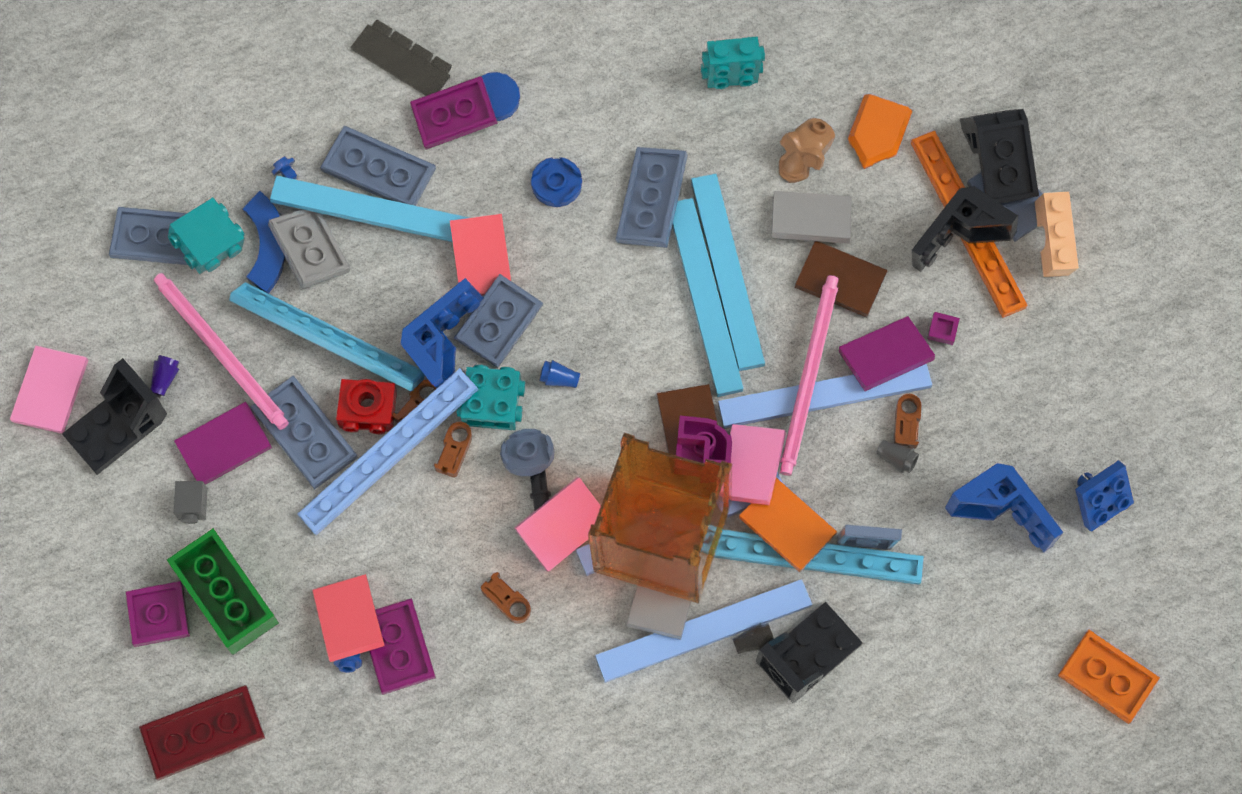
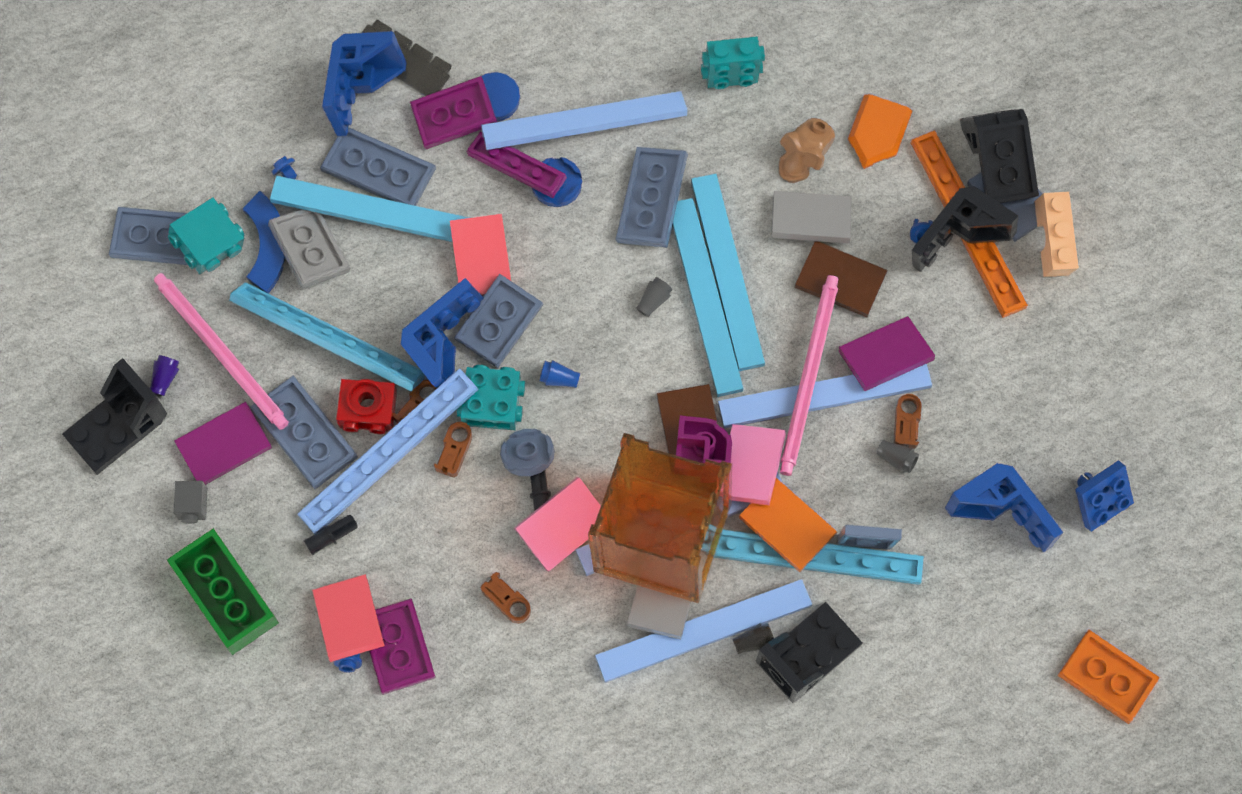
bright pink tile [10,346,88,434] -> none
magenta plate [126,581,190,647] -> none
dark red tile [139,685,266,781] -> none
magenta plate [927,312,960,346] -> none
none -> black axle [303,515,358,556]
none -> blue bracket [322,31,407,136]
none -> magenta tile [466,131,567,198]
none -> light blue tile [481,91,687,150]
none -> dark grey cone [636,277,673,317]
none -> blue plate [910,219,933,243]

